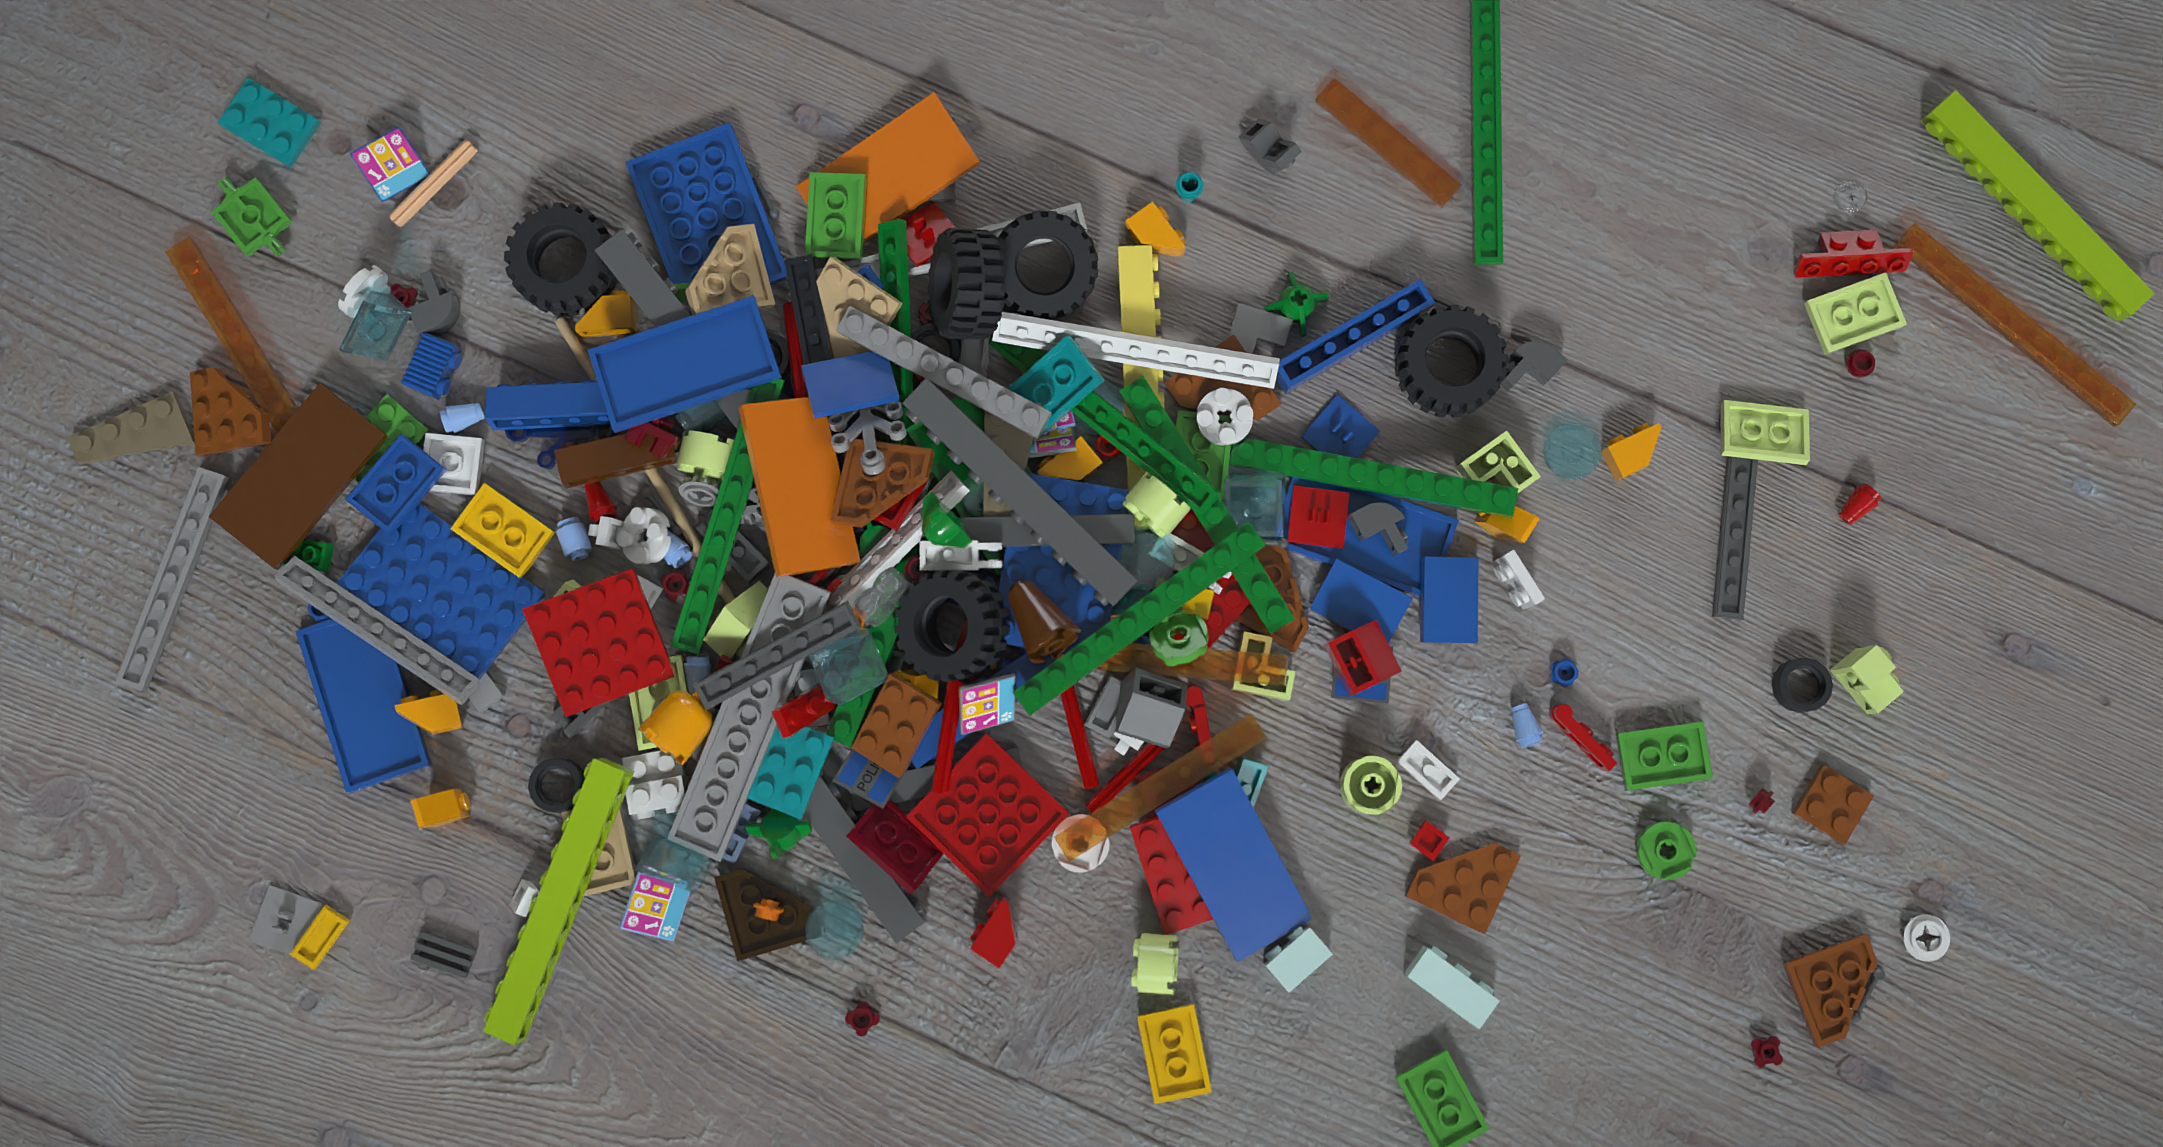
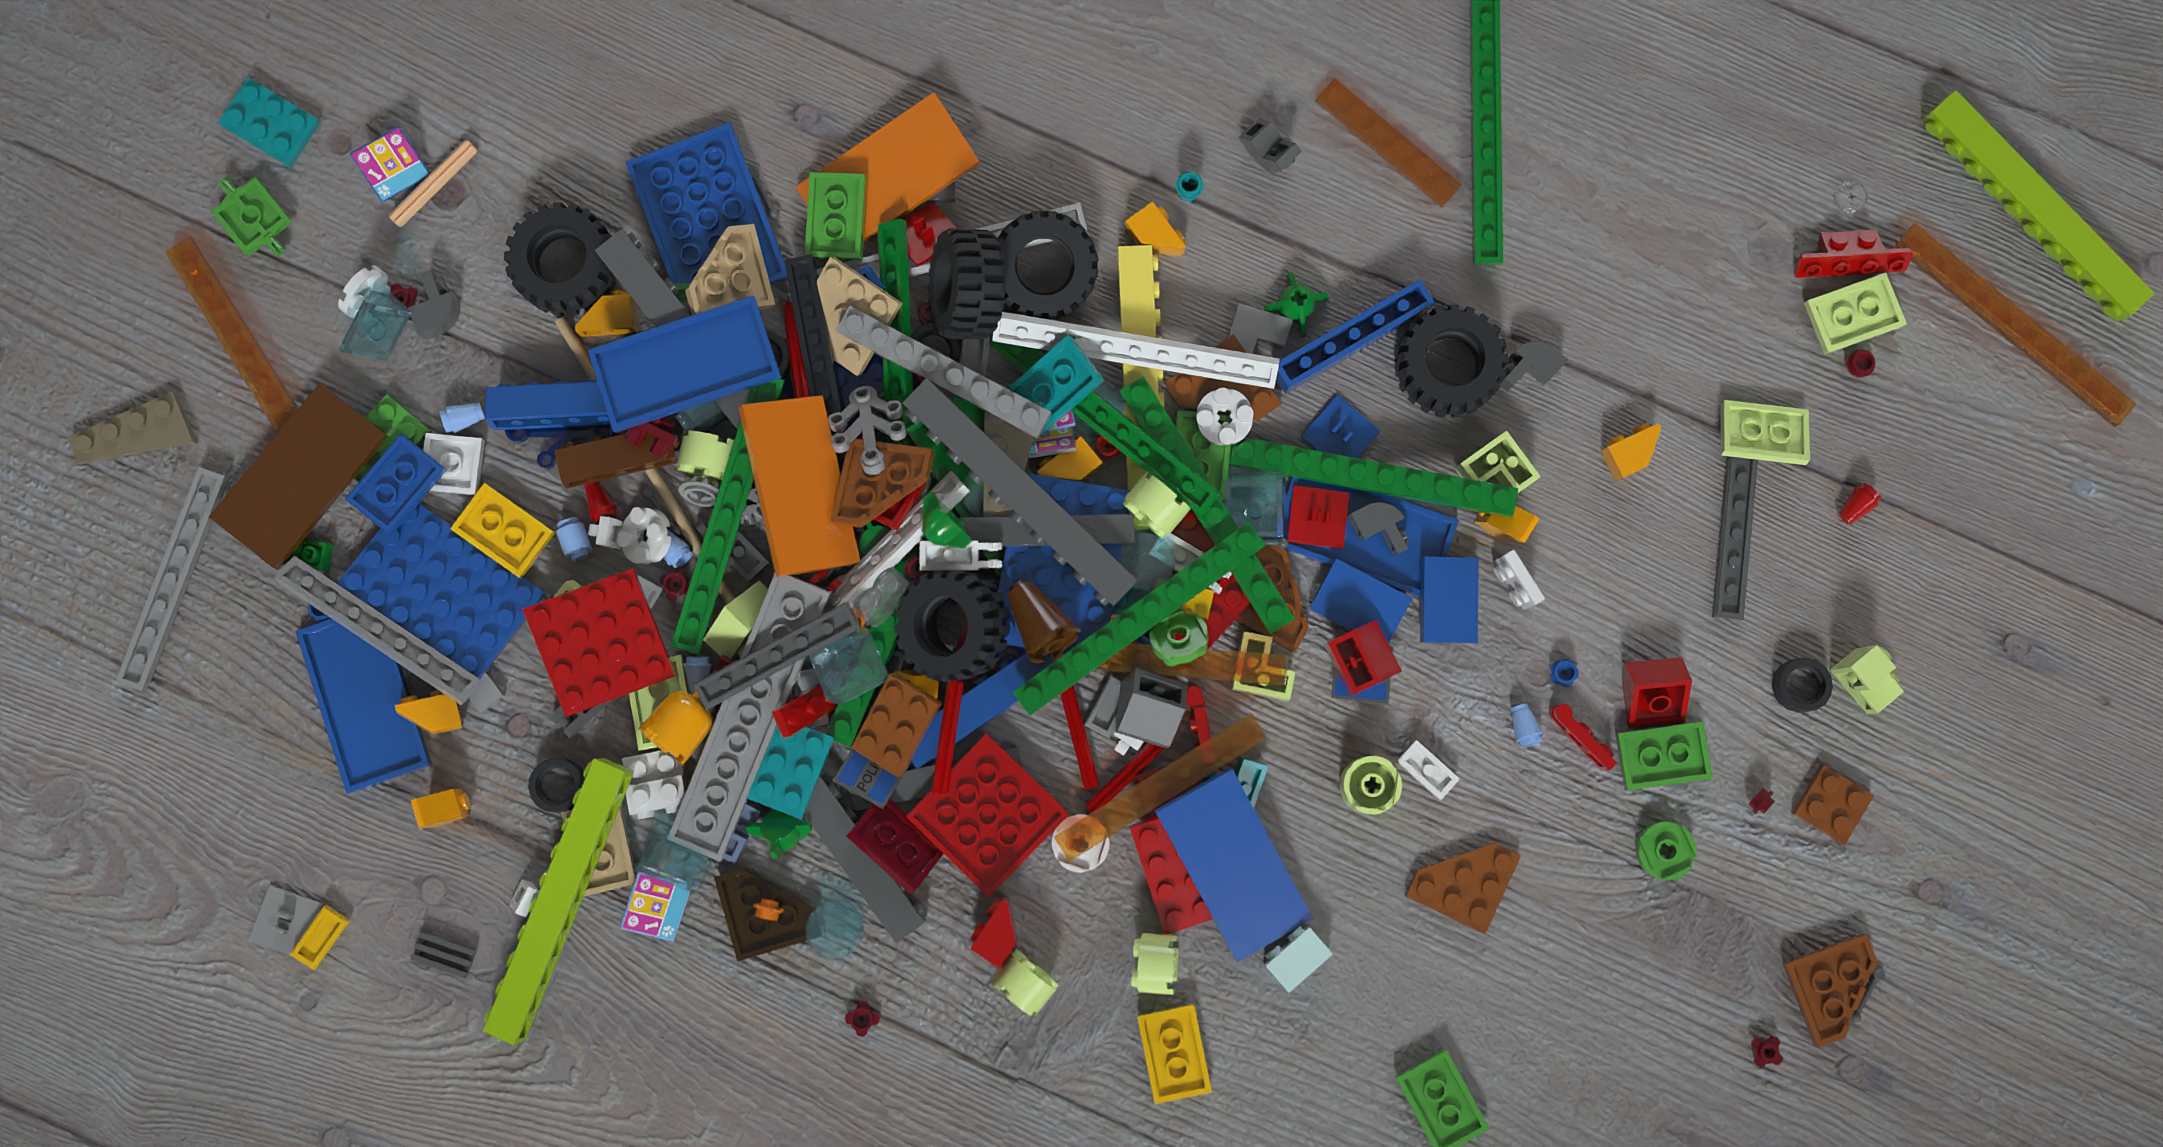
dark orange plate [190,367,271,456] -> none
blue brick [401,332,462,400] -> none
blue tile [801,351,899,419] -> none
piece [959,673,1015,735] -> none
light aqua brick [1404,946,1499,1030] -> none
red plate [1408,820,1450,861] -> none
clear light blue tile [1543,423,1602,480] -> none
white gear [1901,914,1950,961] -> none
none -> yellowish green brick [989,949,1059,1018]
none -> red slope [1622,657,1692,728]

